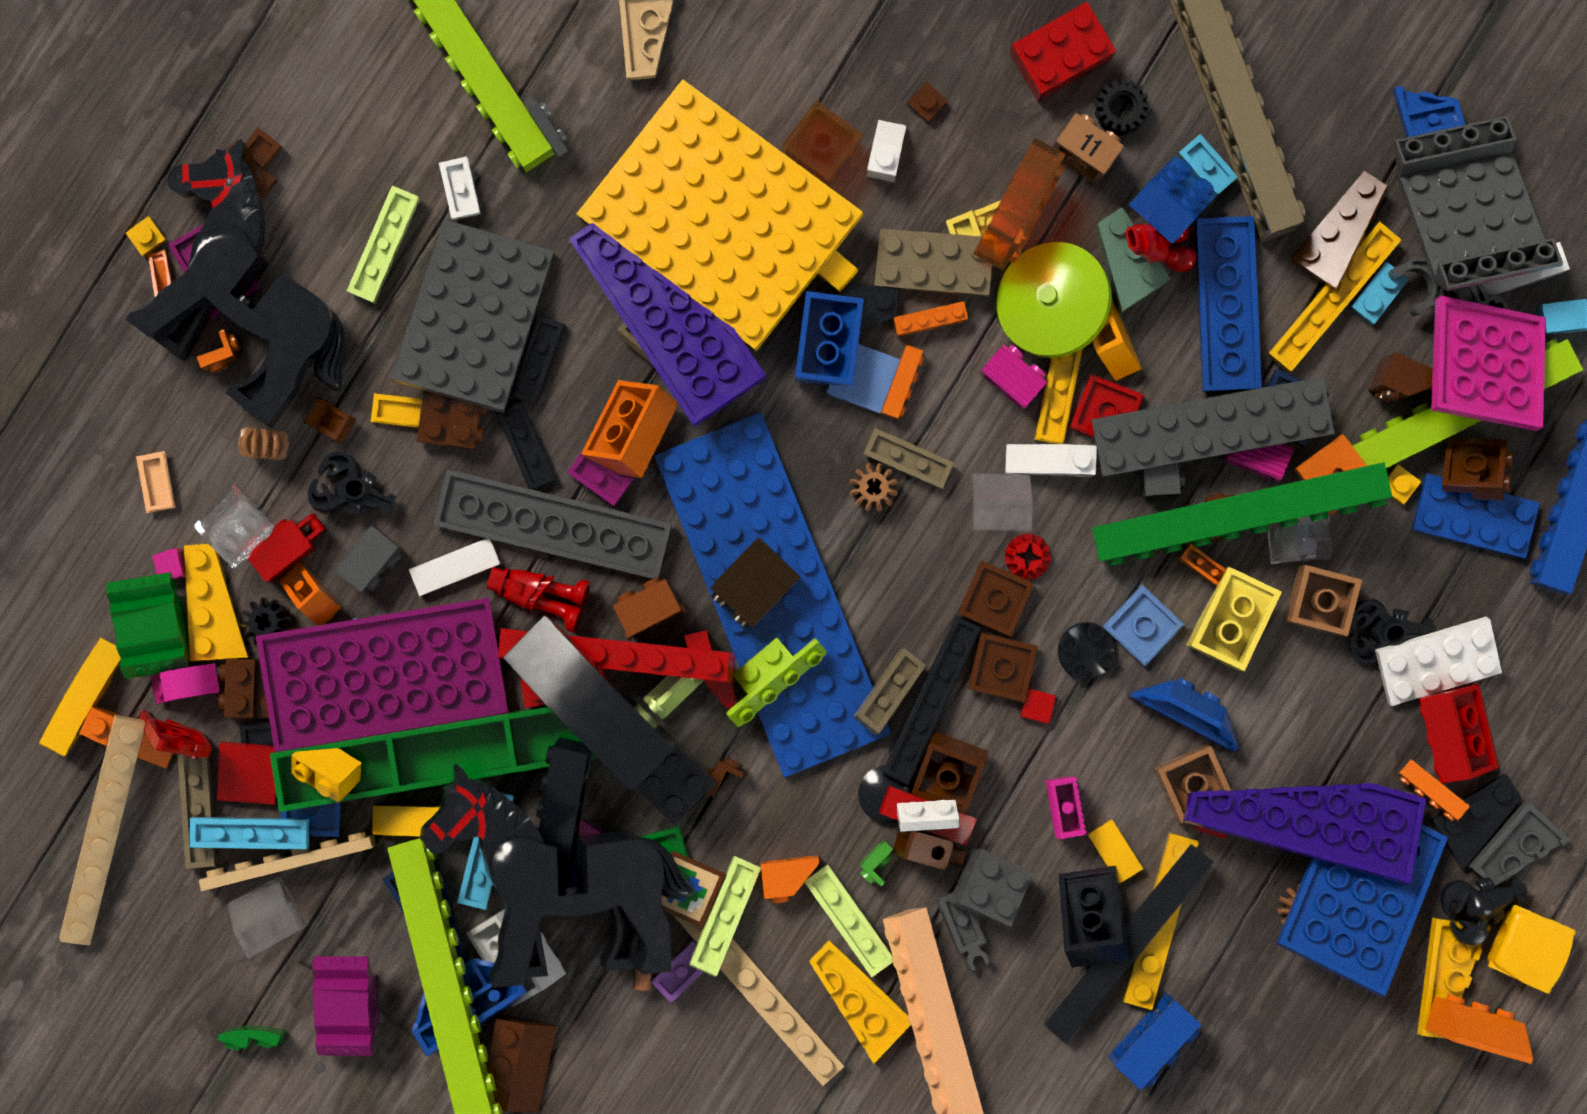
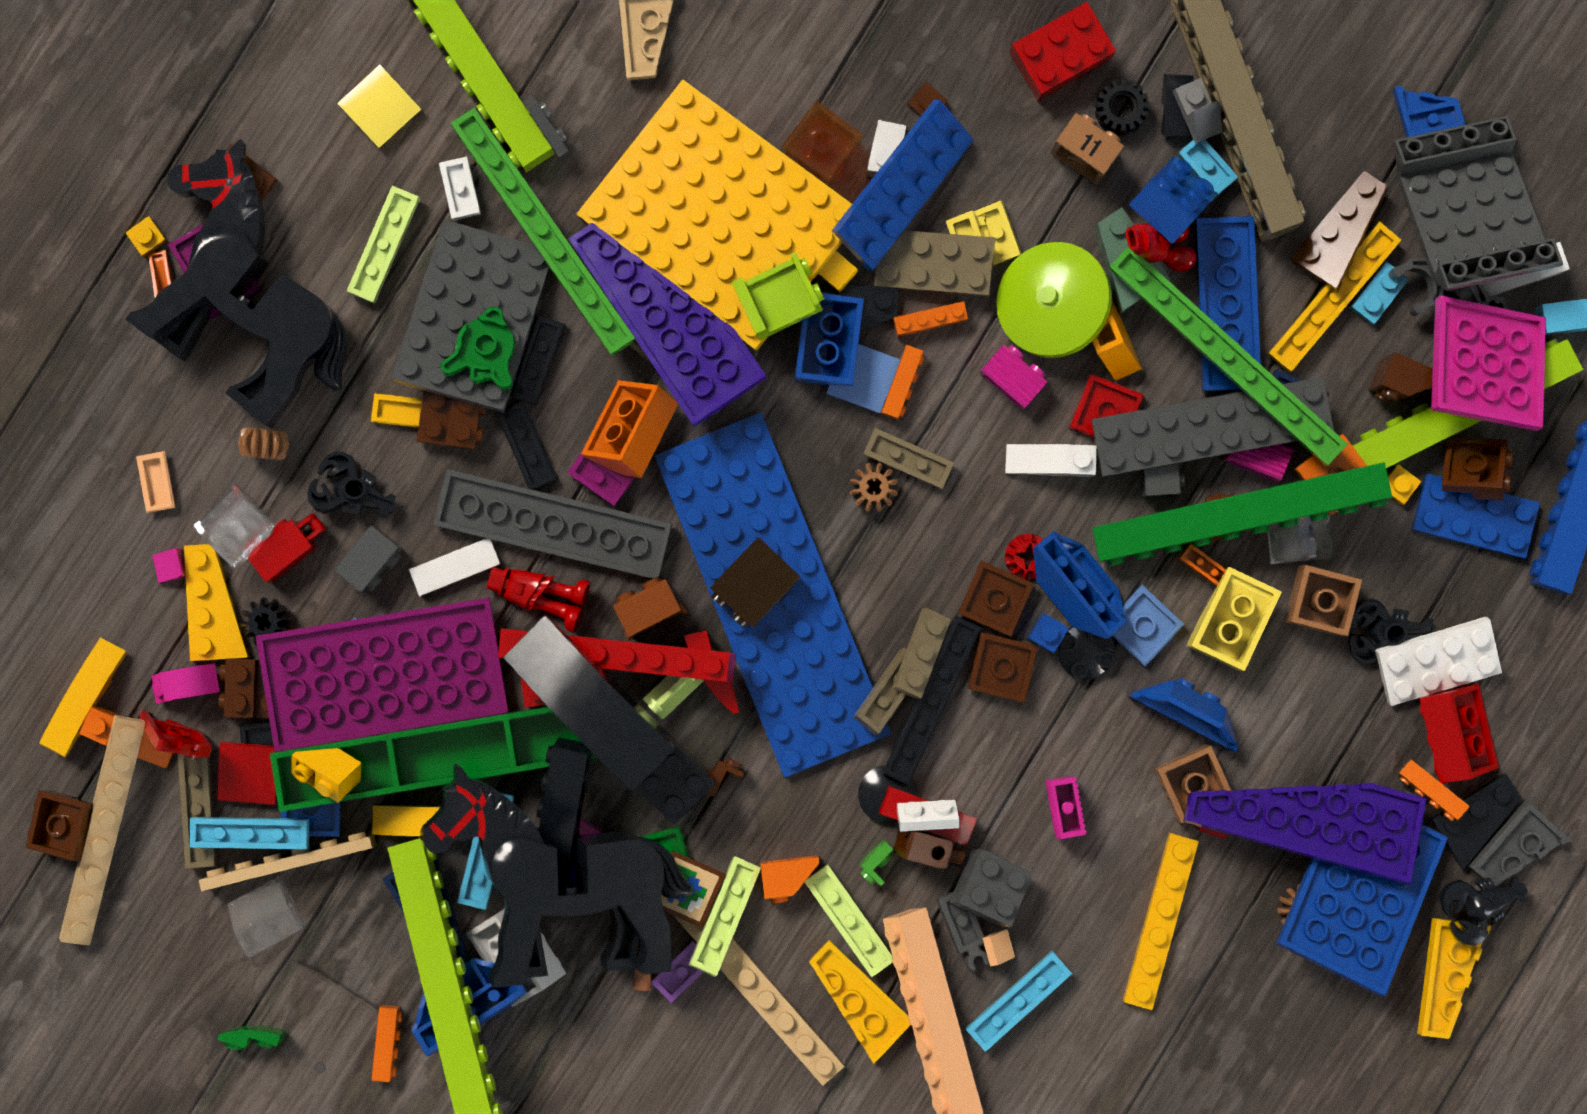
green slope [106,572,190,680] -> none
orange bracket [197,329,241,373] -> none
reddish brown plate [245,127,283,169] -> none
orange slope [279,561,341,626] -> none
reddish brown bracket [303,397,356,444] -> none
magenta slope [312,956,379,1056] -> none
reddish brown slope [486,1014,557,1113] -> none
lime bracket [726,638,827,727] -> none
reddish brown slope [911,731,989,814] -> none
clear slope [971,473,1033,532] -> none
clear orange brick [973,138,1066,270] -> none
red tile [1020,689,1056,723] -> none
yellow tile [1034,349,1083,444] -> none
black tile [1044,844,1215,1044] -> none
black slope [1058,865,1130,968] -> none
yellow tile [1087,819,1143,884] -> none
blue brick [1107,992,1201,1090] -> none
orange slope [1425,994,1533,1064] -> none
yellow piece [1487,905,1576,994] -> none
none -> reddish brown plate [26,790,93,861]
none -> light yellow slope [337,64,421,148]
none -> orange piece [372,1005,403,1082]
none -> green tile [440,307,515,390]
none -> bright green plate [450,108,635,357]
none -> lime panel [731,252,824,340]
none -> blue plate [832,100,974,270]
none -> dark tan plate [892,607,951,700]
none -> medium azure plate [965,951,1072,1052]
none -> light nougat tile [982,929,1015,966]
none -> blue brick [1026,613,1069,653]
none -> blue wedge [1033,531,1127,639]
none -> bright green plate [1109,246,1348,467]
none -> black slope [1161,74,1194,136]
none -> light grey slope [1172,78,1223,144]

